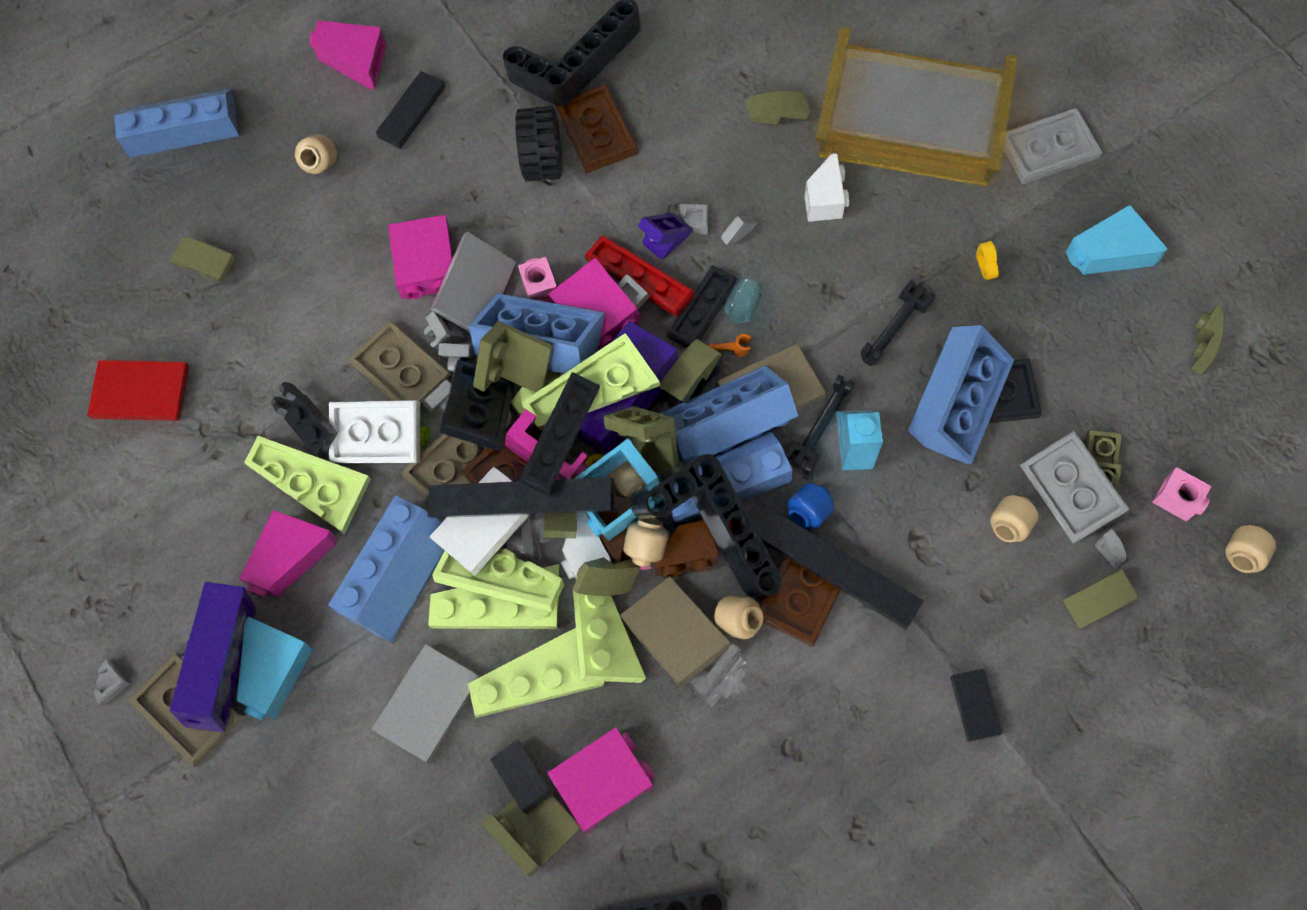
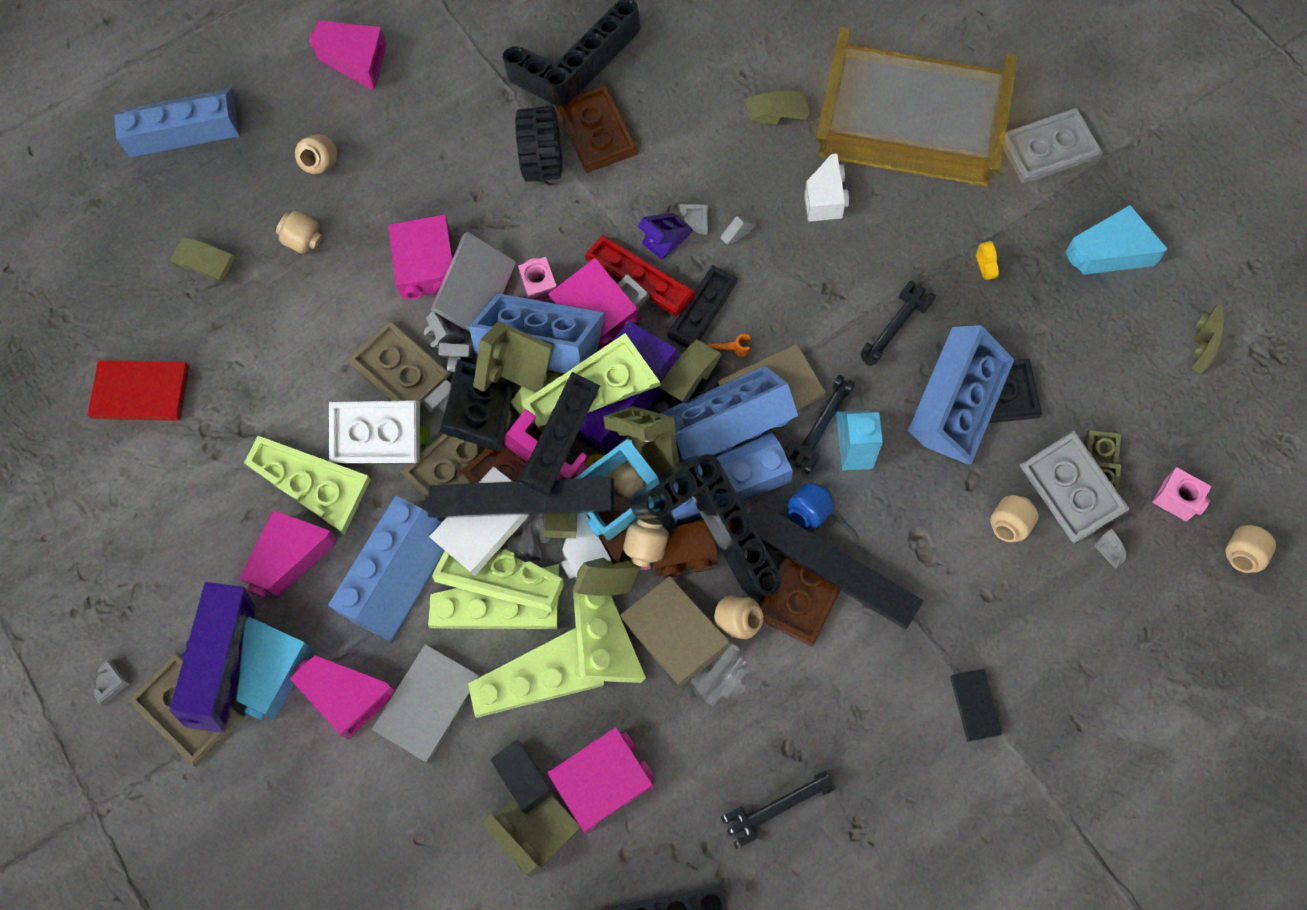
black hinge [271,381,338,457] -> none
black tile [376,71,445,149] -> none
clear light blue brick [724,278,762,324] -> none
olive slope [1063,569,1139,629] -> none
none -> tan head [276,211,322,254]
none -> dark pink slope [290,655,395,740]
none -> black hinge [720,770,835,849]

